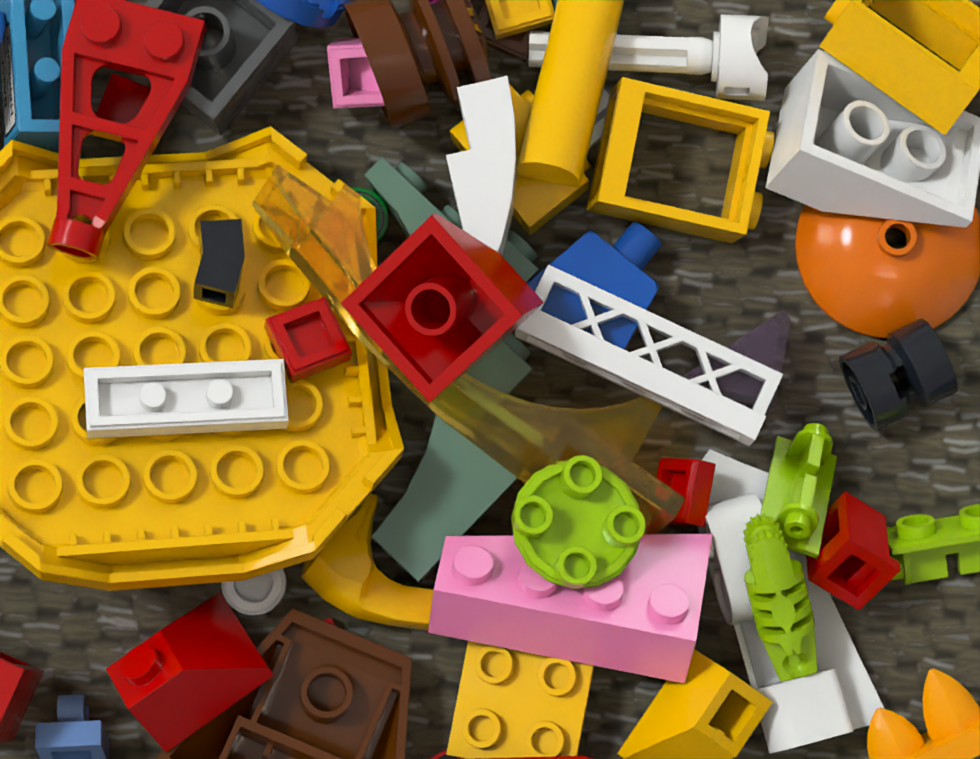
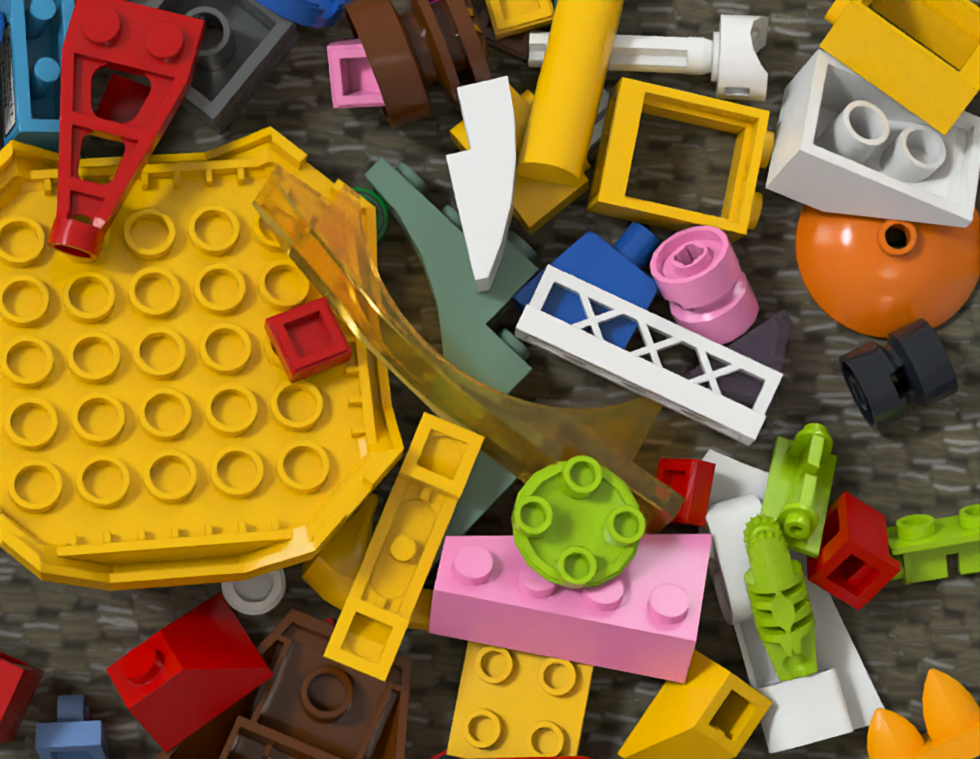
white tile [84,359,288,439] -> none
black piece [193,219,245,308] -> none
red slope [341,213,544,403] -> none
none -> yellow slope [323,412,485,682]
none -> bright pink wheel [650,225,759,345]

